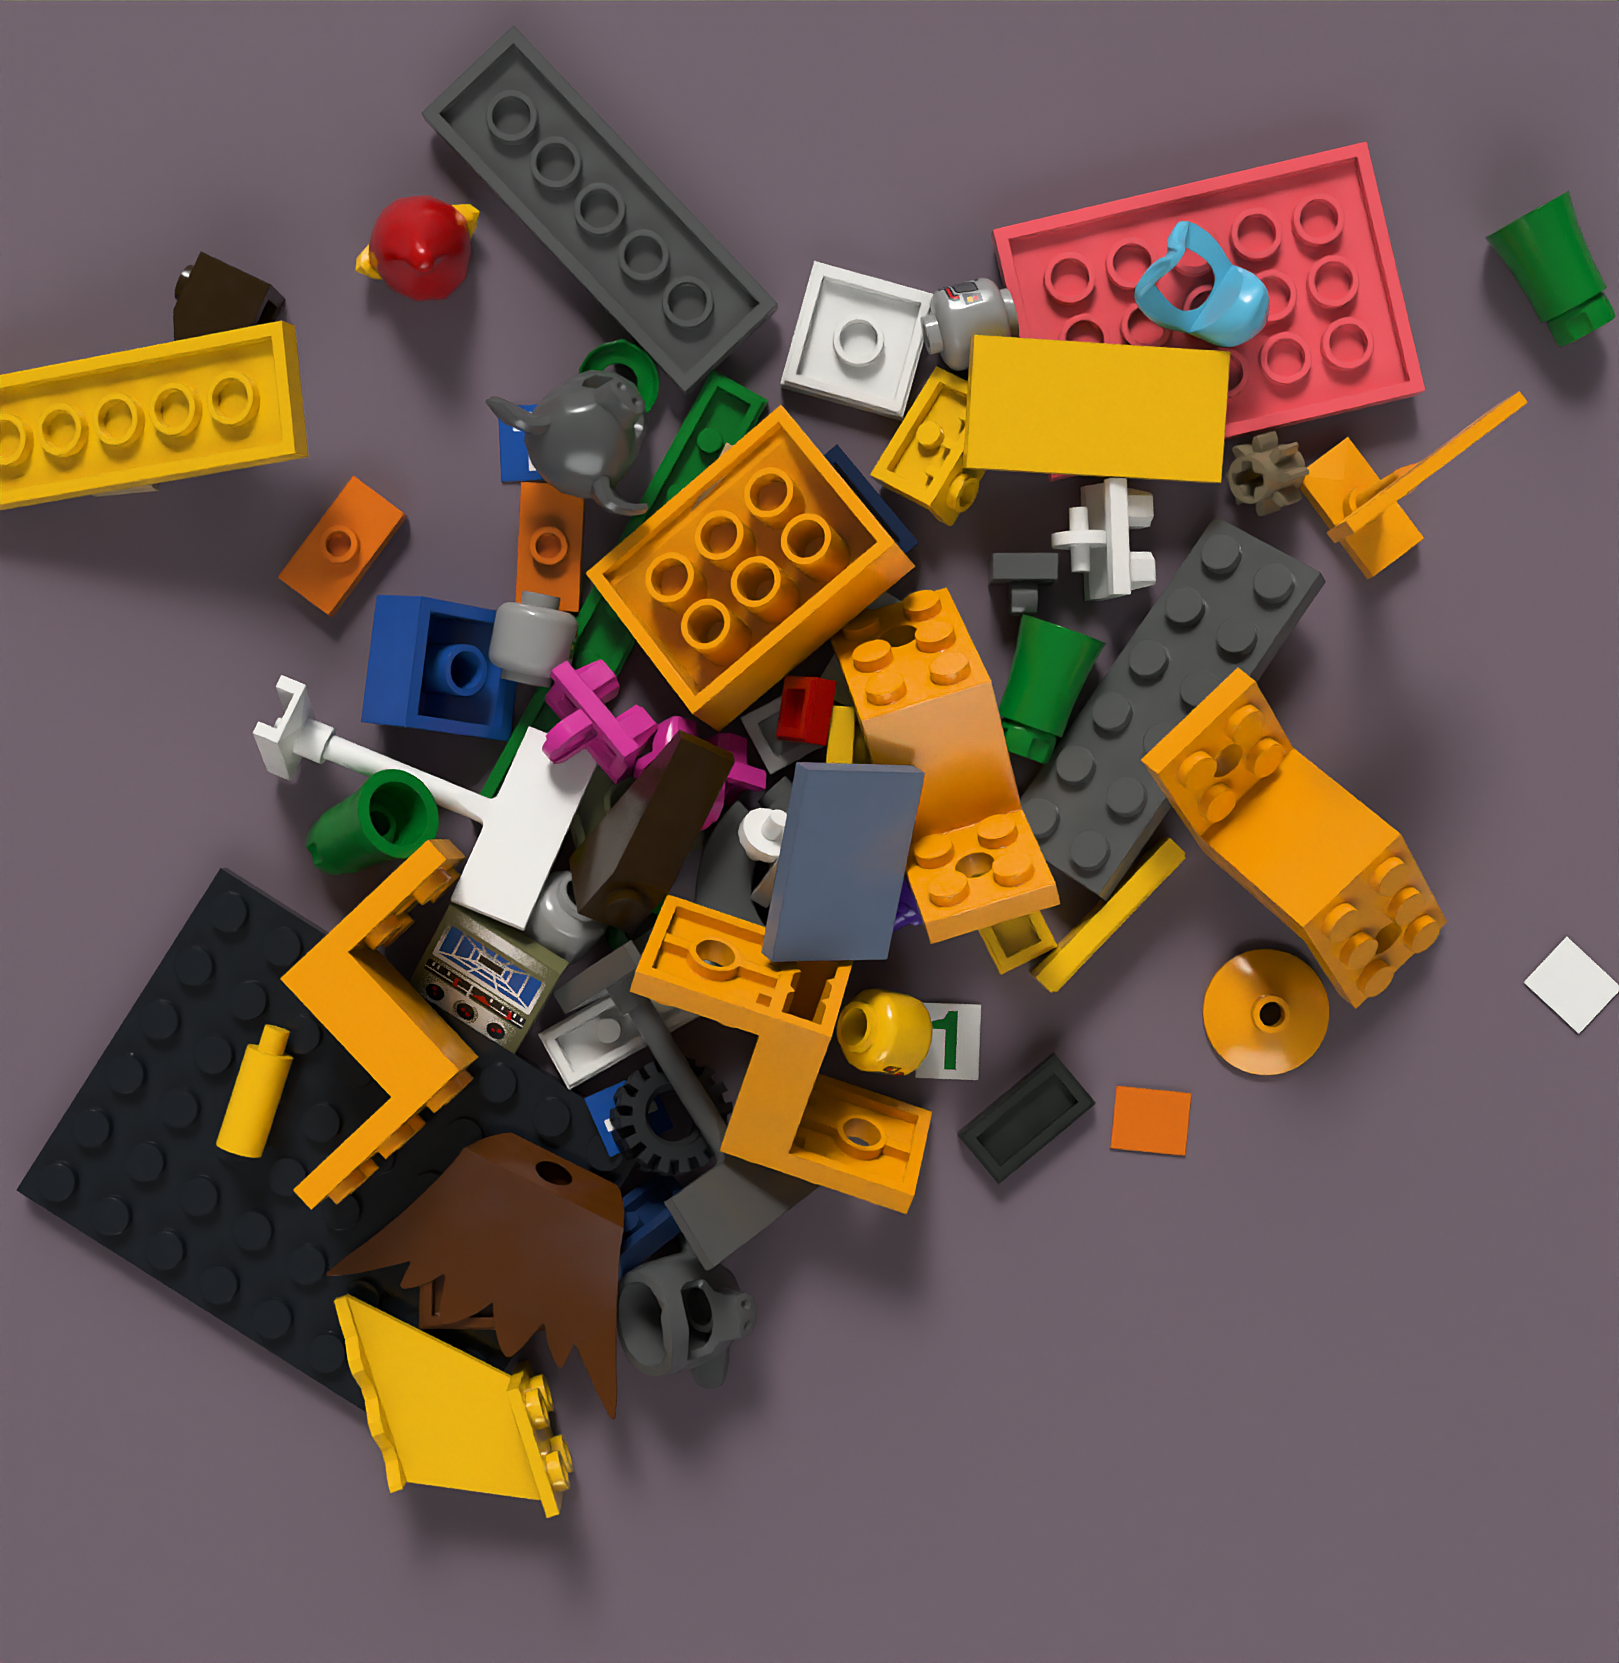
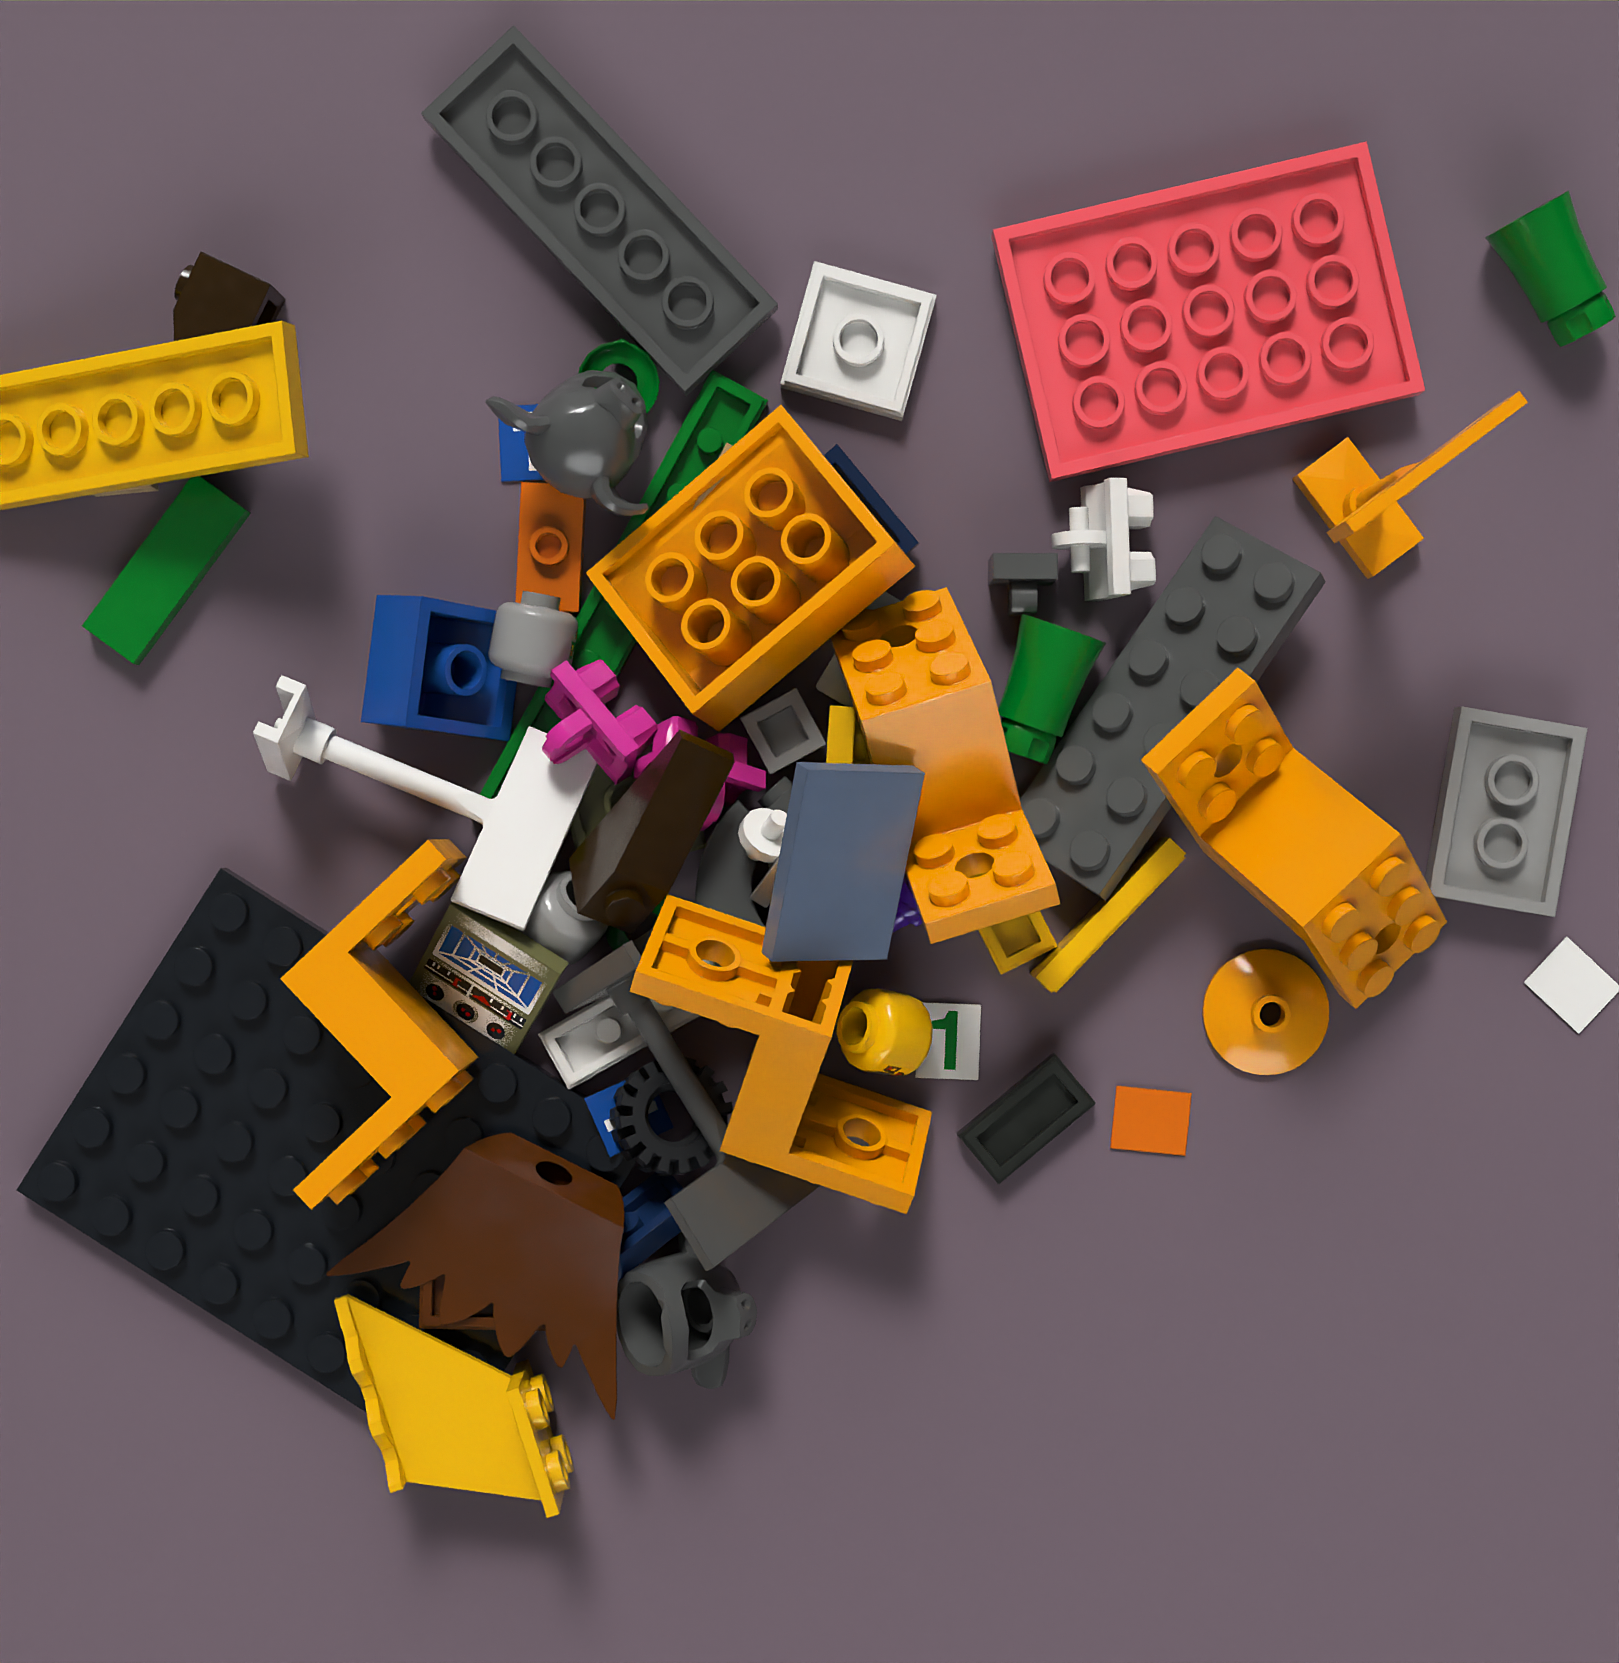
yellow cylinder [216,1024,293,1158] -> none
orange plate [278,475,408,617] -> none
green plant [305,769,439,876] -> none
red hat [355,195,480,302] -> none
red tile [775,676,837,746] -> none
yellow bracket [870,366,986,526] -> none
light grey head [920,278,1019,371] -> none
yellow tile [963,335,1230,484] -> none
medium azure piece [1134,221,1270,348] -> none
dark tan gear [1225,431,1309,516] -> none
none -> green tile [82,476,251,665]
none -> light grey plate [1425,706,1588,917]

